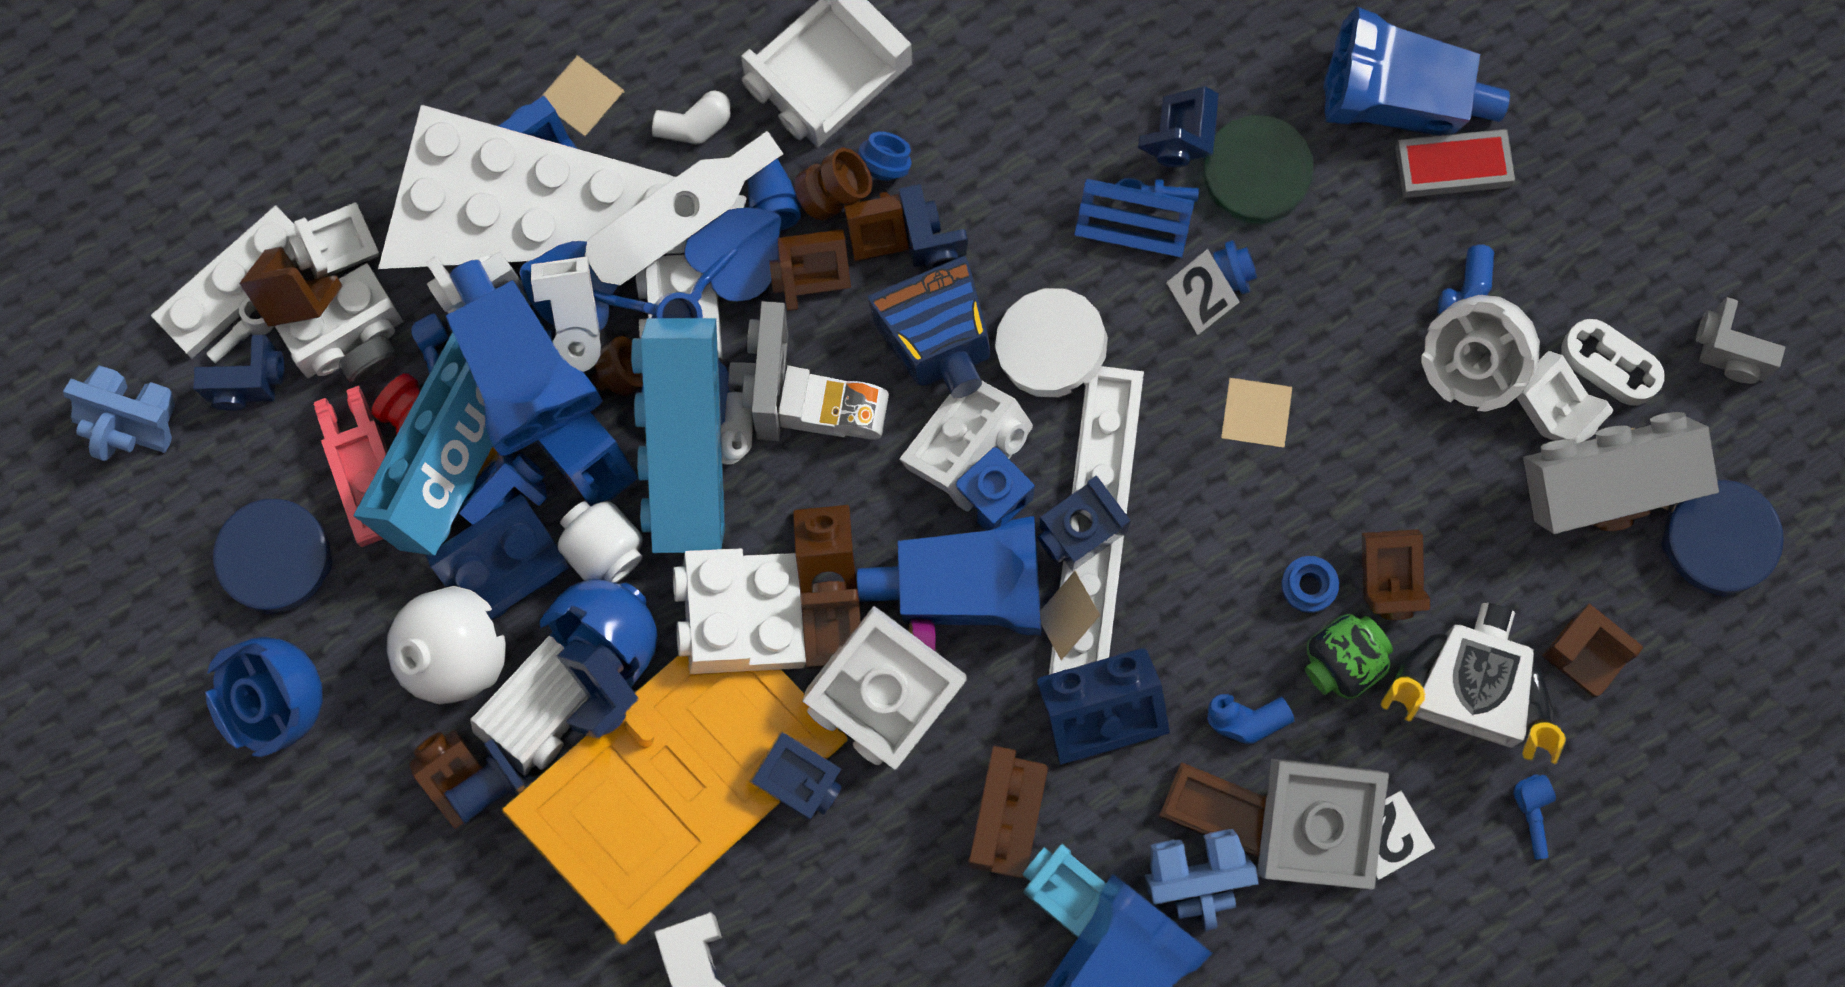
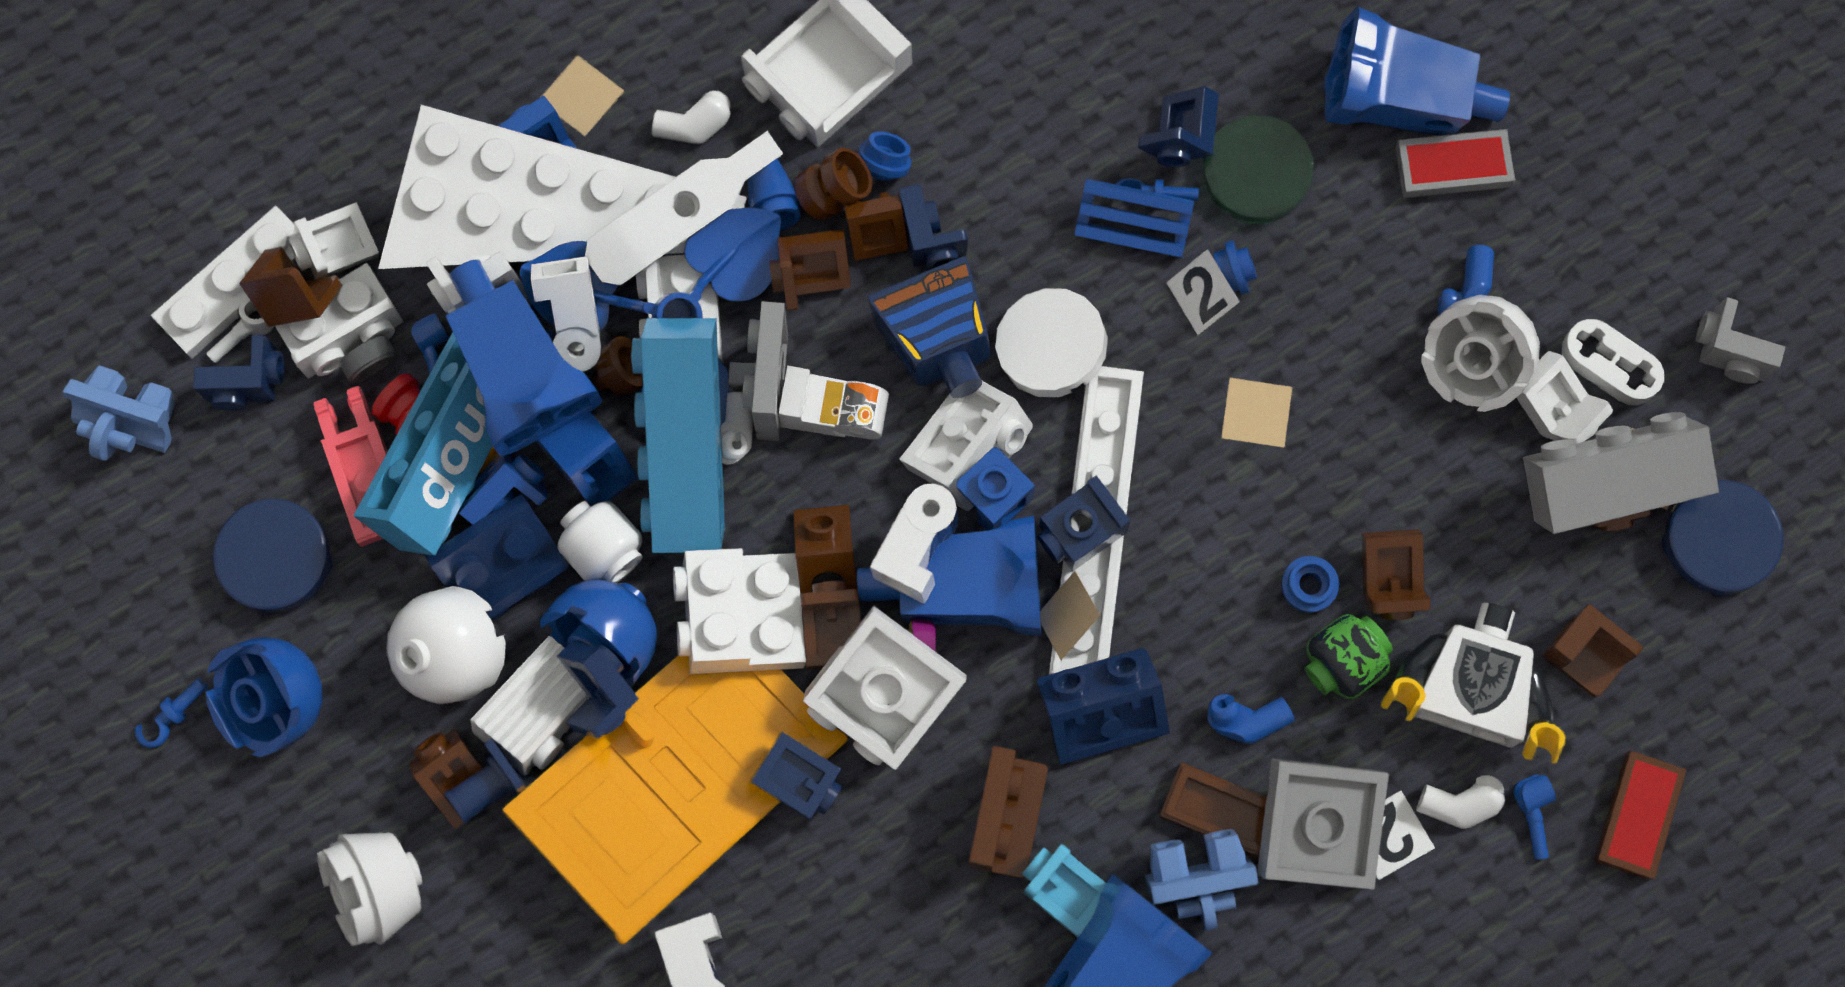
none -> blue hand [134,678,208,748]
none -> white cone [317,833,422,946]
none -> white leg [870,484,958,604]
none -> white arm [1416,775,1505,829]
none -> tile [1594,750,1687,881]

